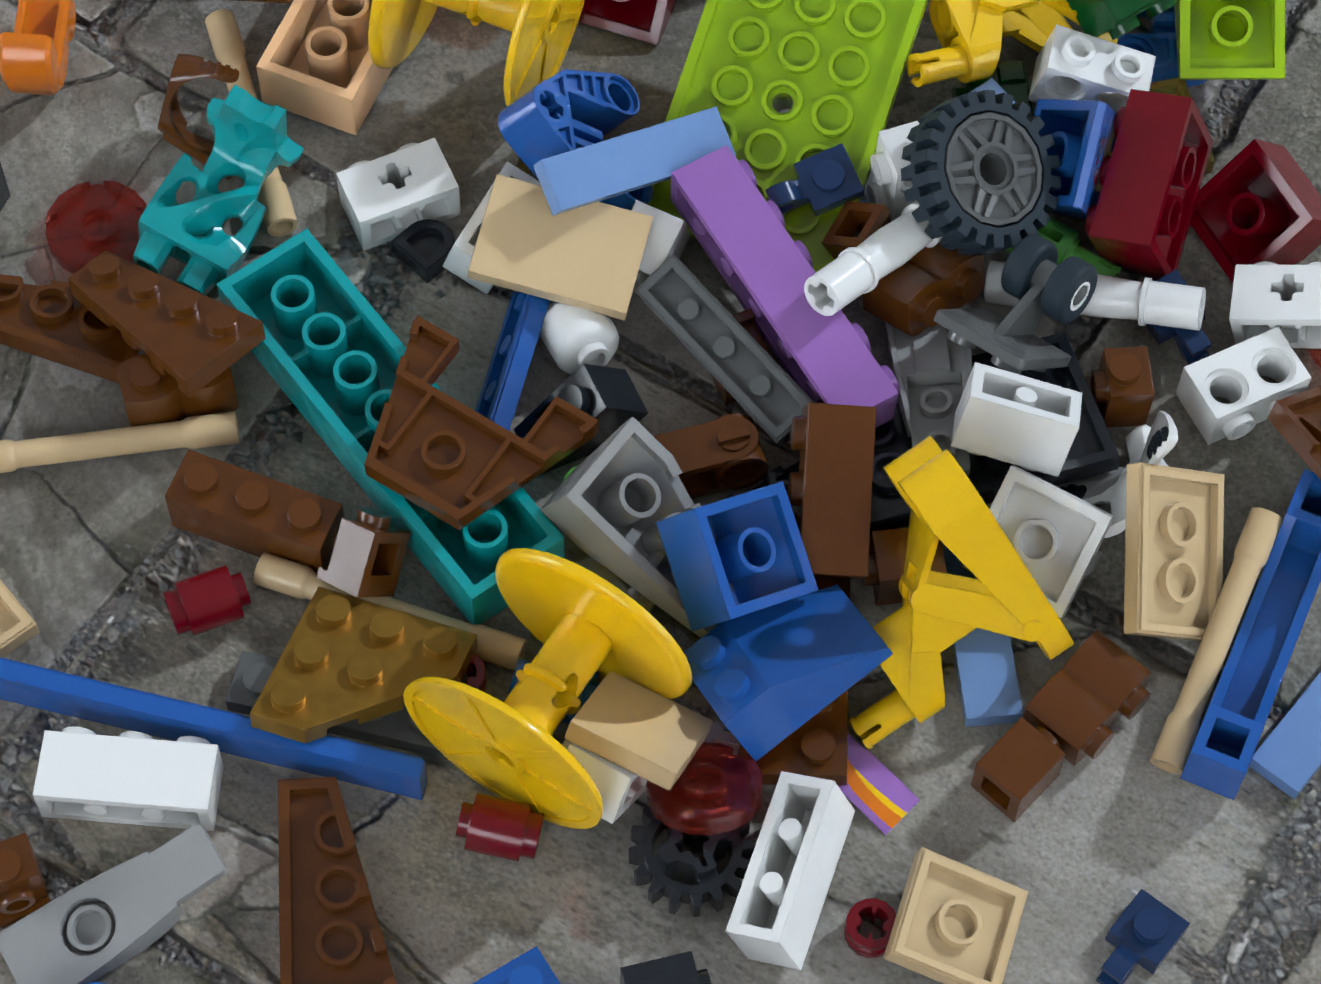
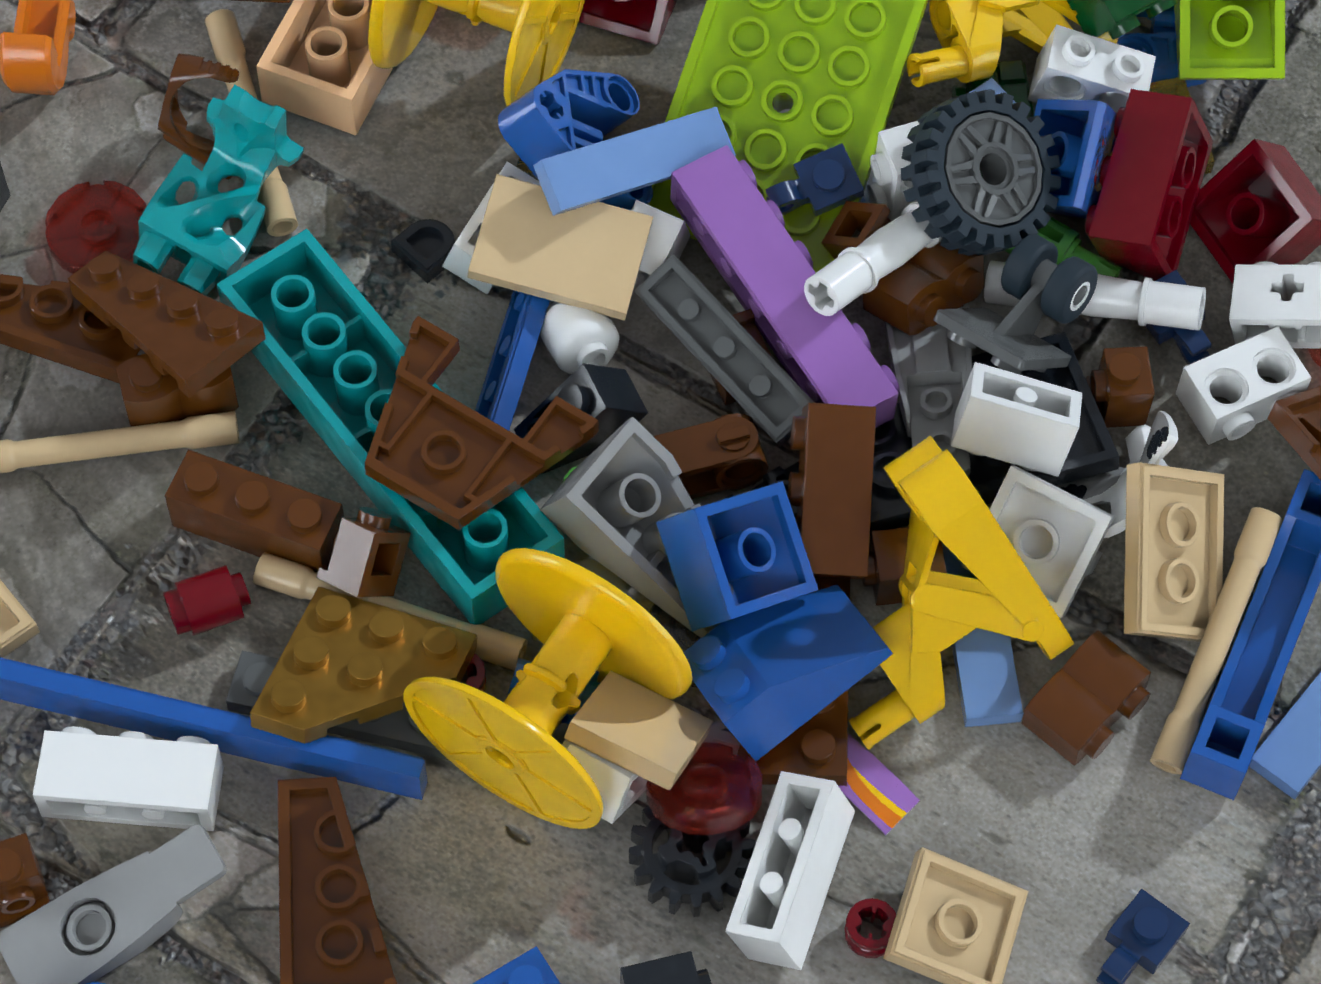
white brick [336,138,461,251] -> none
dark red brick [455,793,544,862] -> none
reddish brown brick [971,717,1066,822] -> none

